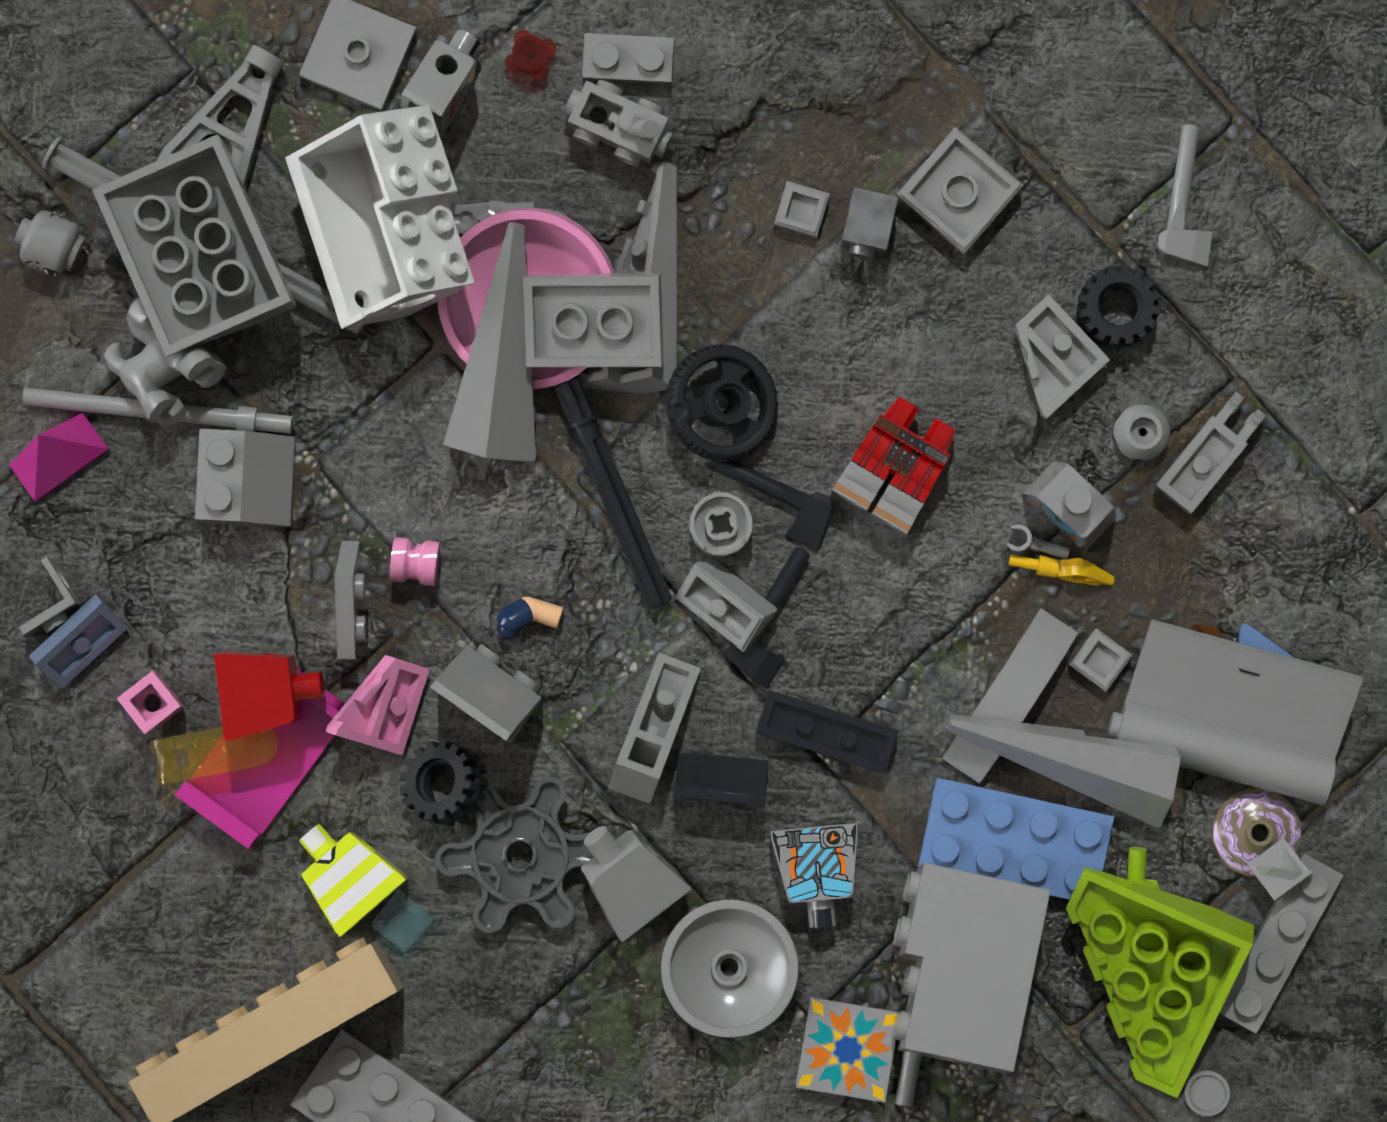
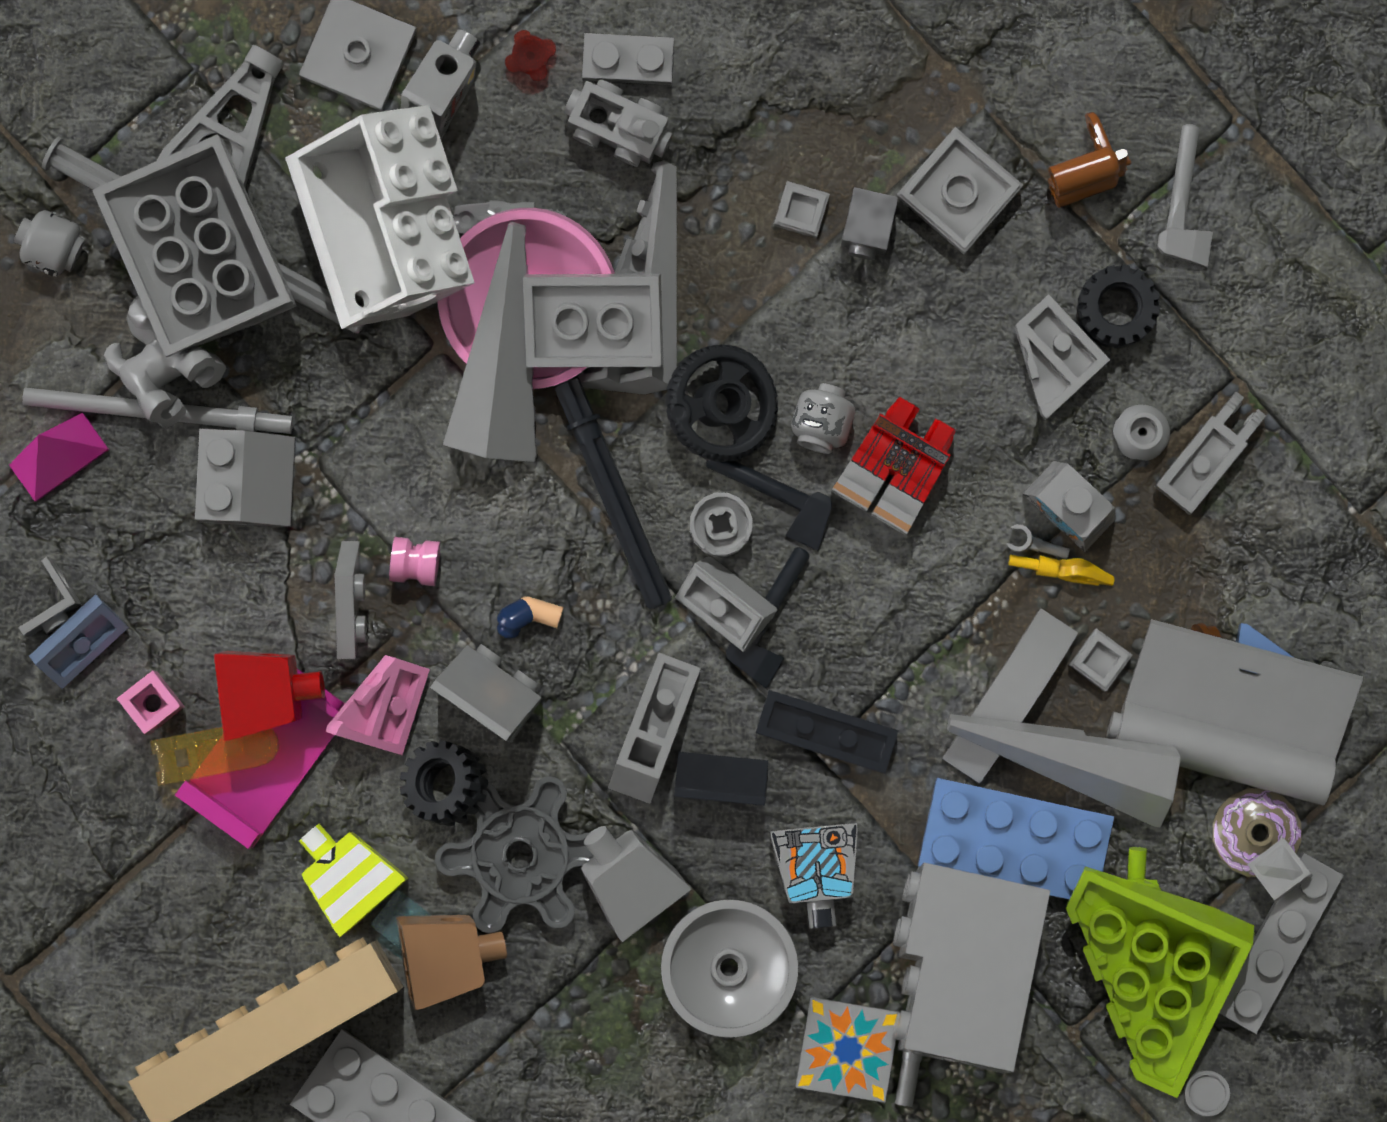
none -> medium nougat torso [396,915,507,1010]
none -> light grey head [791,383,855,454]
none -> dark orange piece [1048,112,1131,208]

